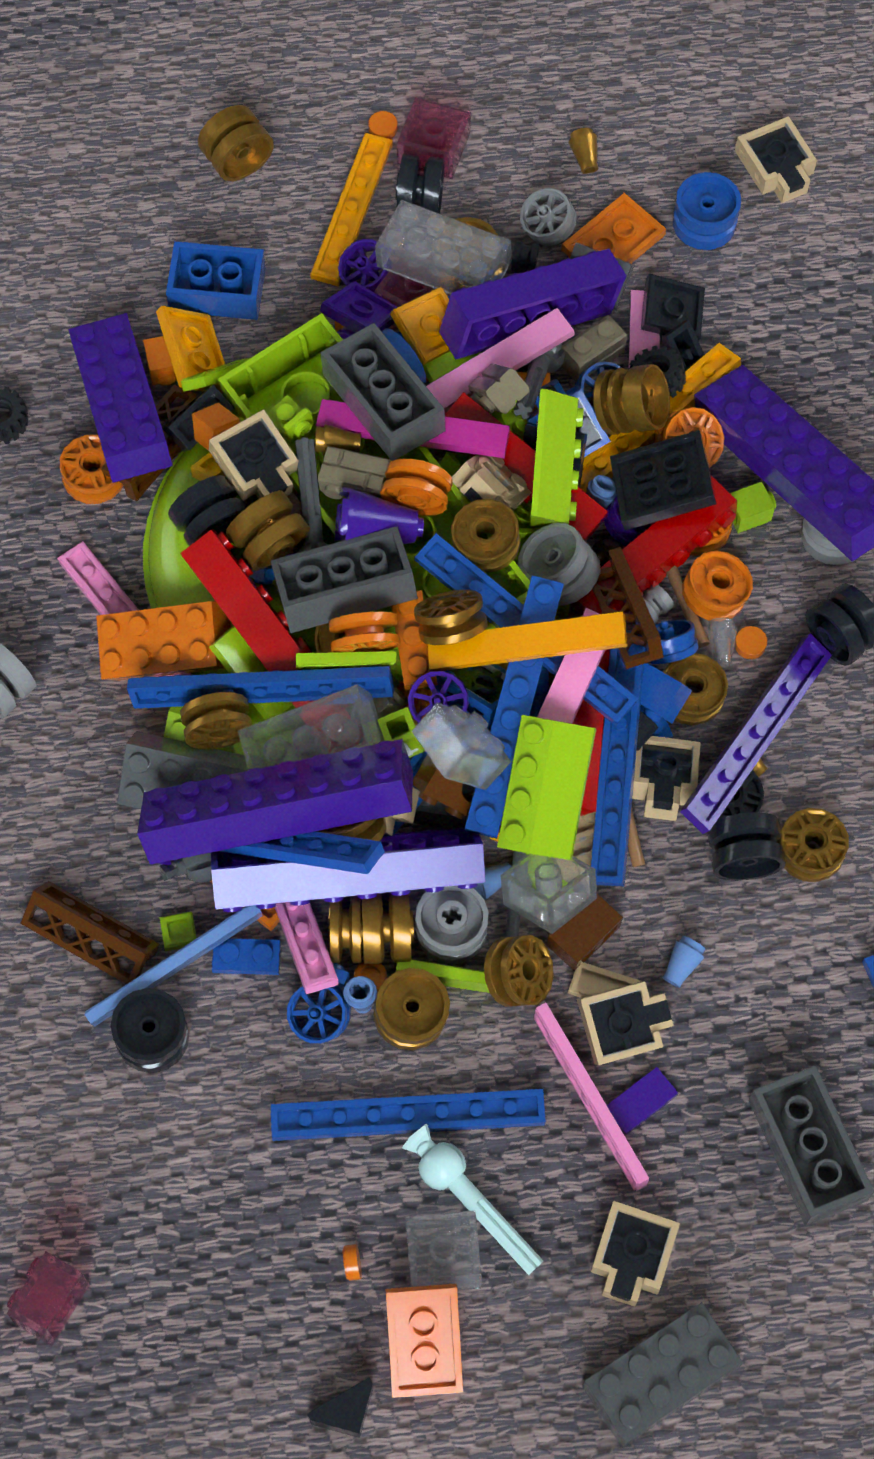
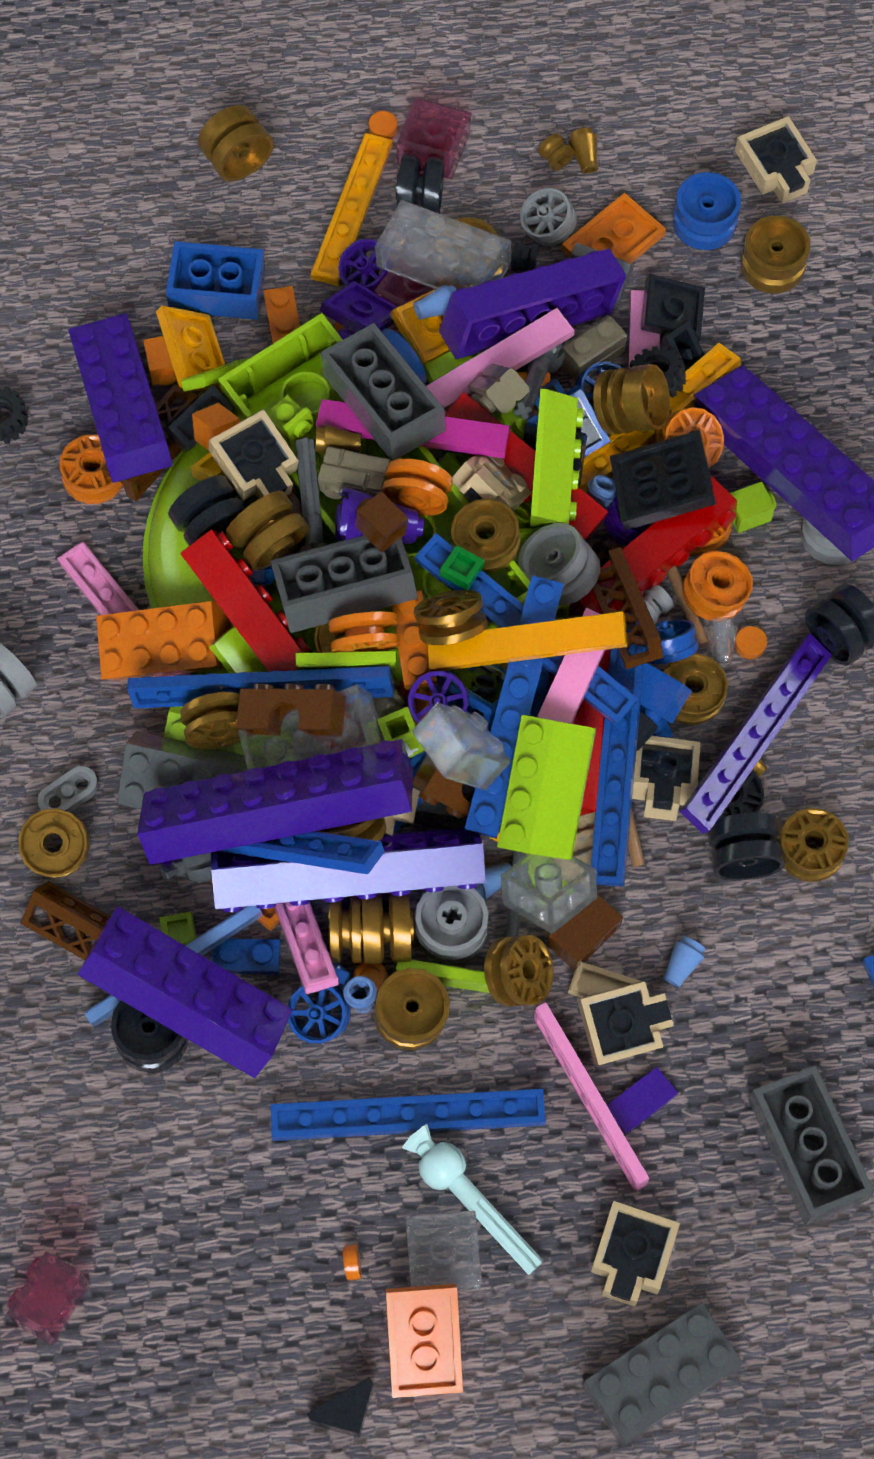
none -> pearl gold wheel [18,808,90,878]
none -> light grey plate [38,766,98,812]
none -> dark purple brick [77,906,293,1078]
none -> reddish brown arch [236,684,346,737]
none -> orange plate [263,286,300,344]
none -> reddish brown brick [355,492,408,553]
none -> medium blue cone [413,285,457,320]
none -> green plate [439,545,485,591]
none -> pearl gold wheel [538,133,575,171]
none -> pearl gold wheel [741,215,810,294]

